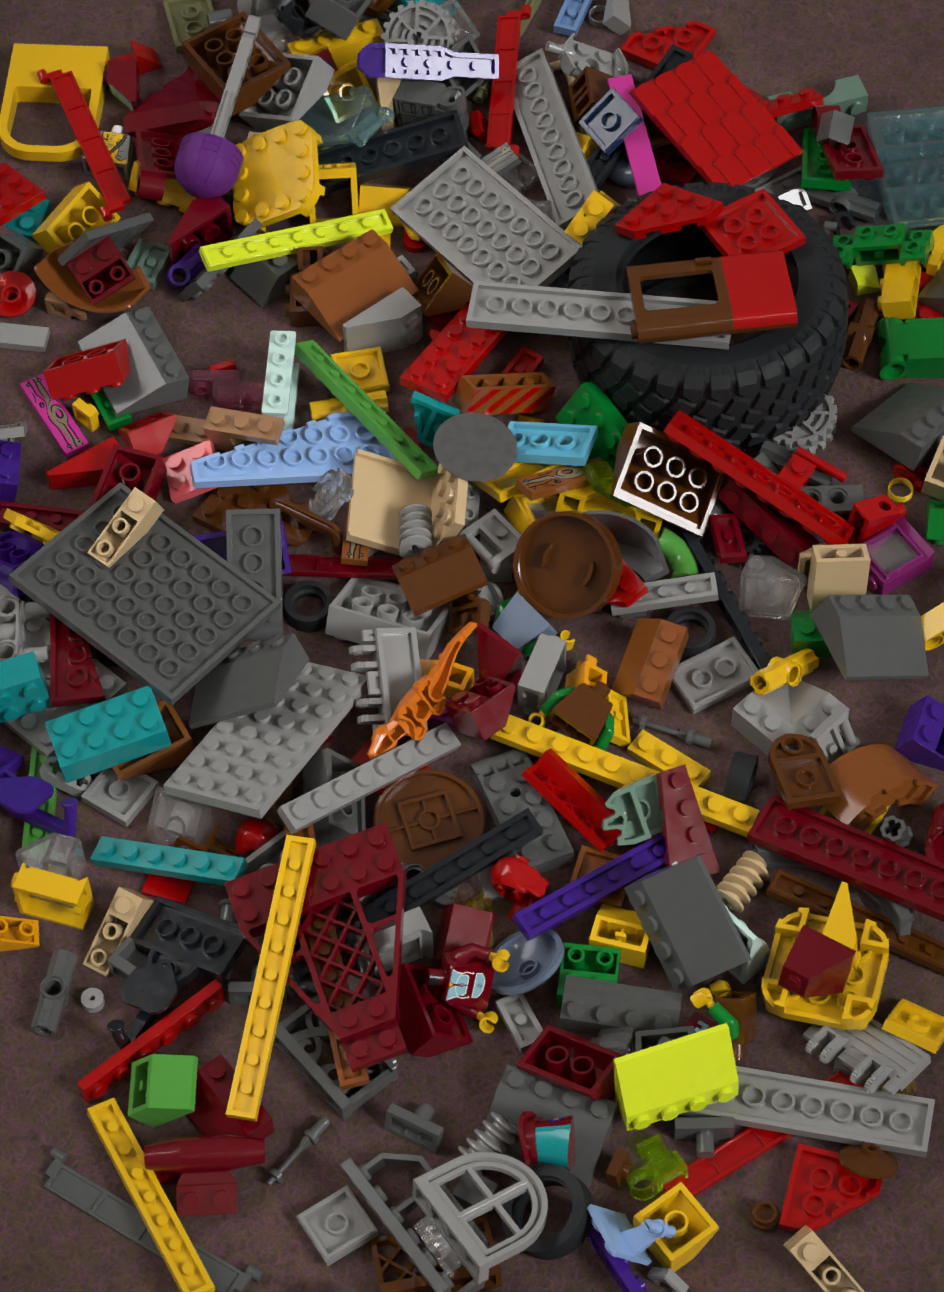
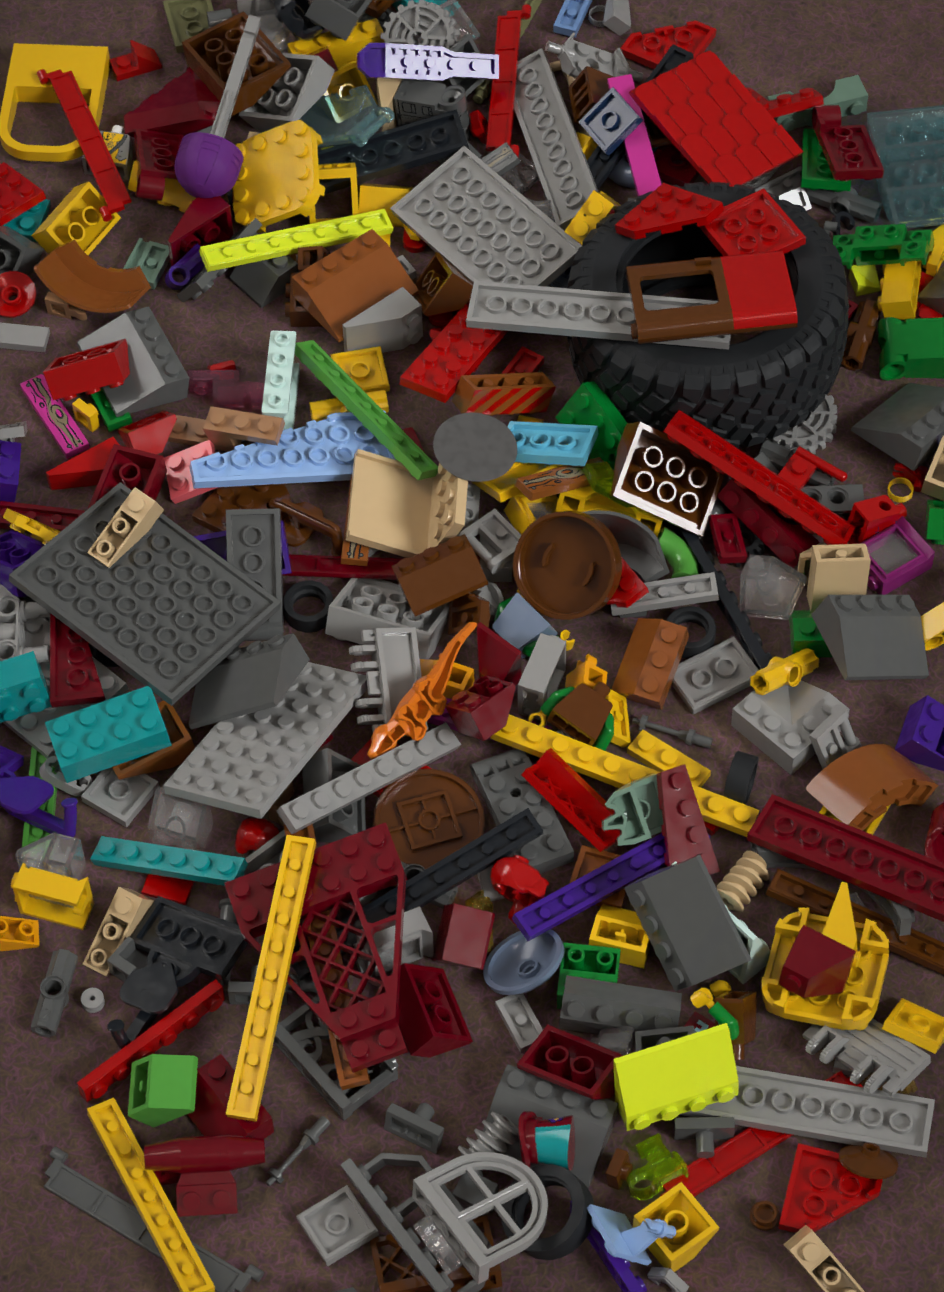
dark grey tile [58,213,154,266] -> none
dark red slope [67,236,136,306] -> none
dark red slope [103,59,140,111] -> none
reddish brown bracket [173,825,238,857] -> none
clear plate [309,468,354,521] -> none
light grey piece [399,504,432,558] -> none
teal wing [411,391,461,448] -> none
dark red torso [425,943,510,1033] -> none
reddish brown plate [768,734,842,810] -> none
dark grey panel [816,110,855,145] -> none
dark grey axle [880,815,915,848] -> none

